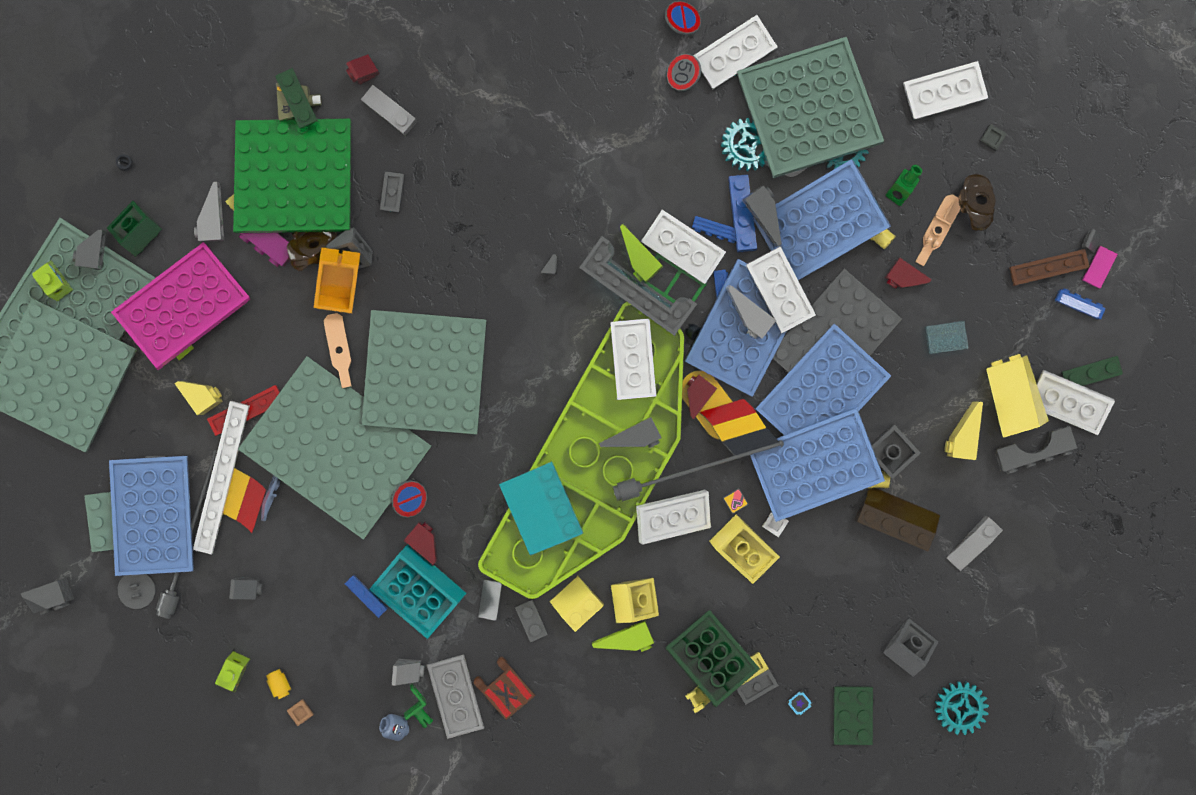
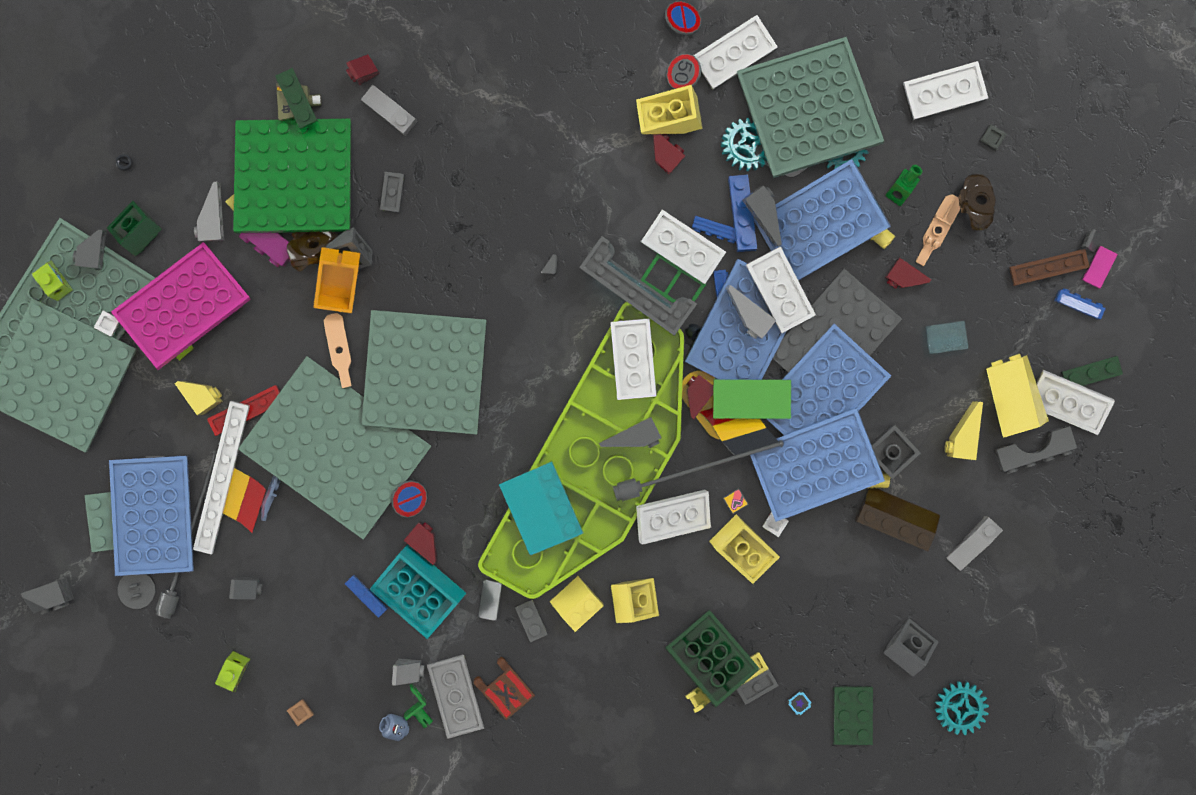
yellow brick [266,669,291,699] -> none
lime slope [592,620,654,652] -> none
lime slope [620,224,663,283] -> none
none -> white plate [94,311,120,337]
none -> light yellow slope [636,85,703,134]
none -> dark red slope [653,134,685,175]
none -> bright green tile [713,379,791,419]

